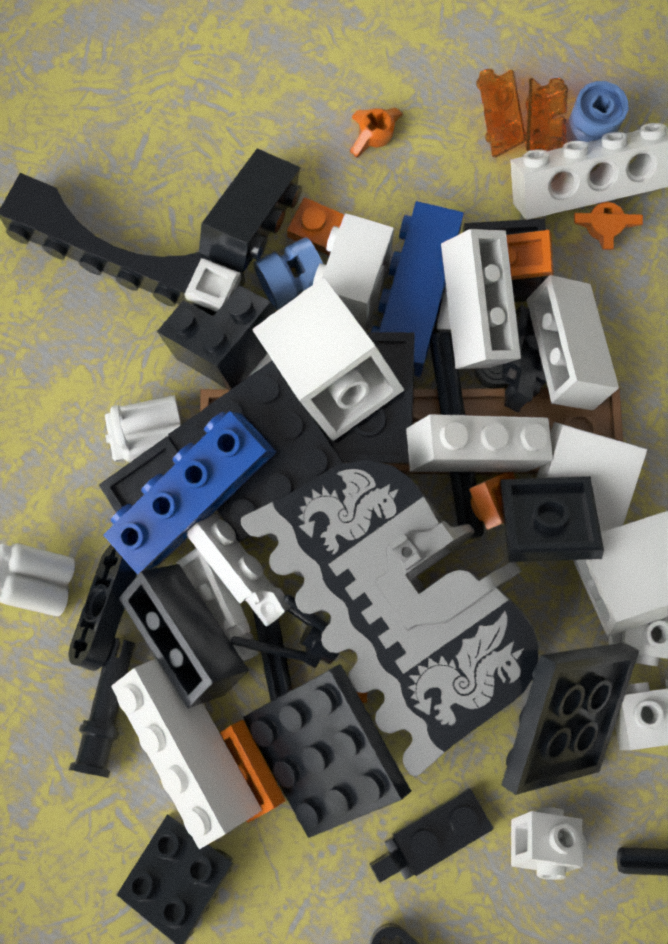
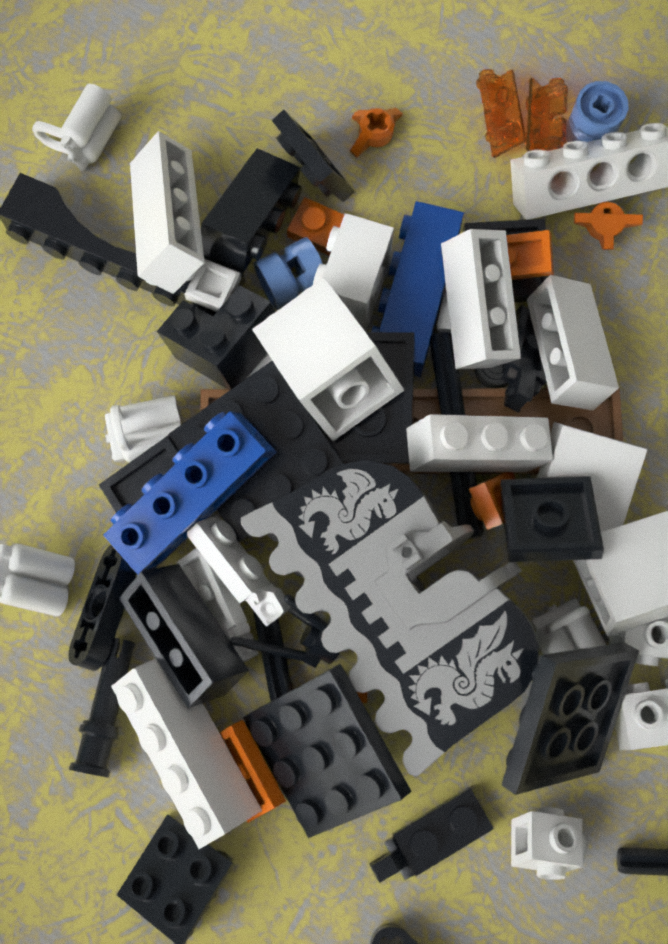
none -> white piece [32,83,122,171]
none -> white brick [130,131,205,294]
none -> black plate [272,110,355,202]
none -> white piece [531,598,607,654]

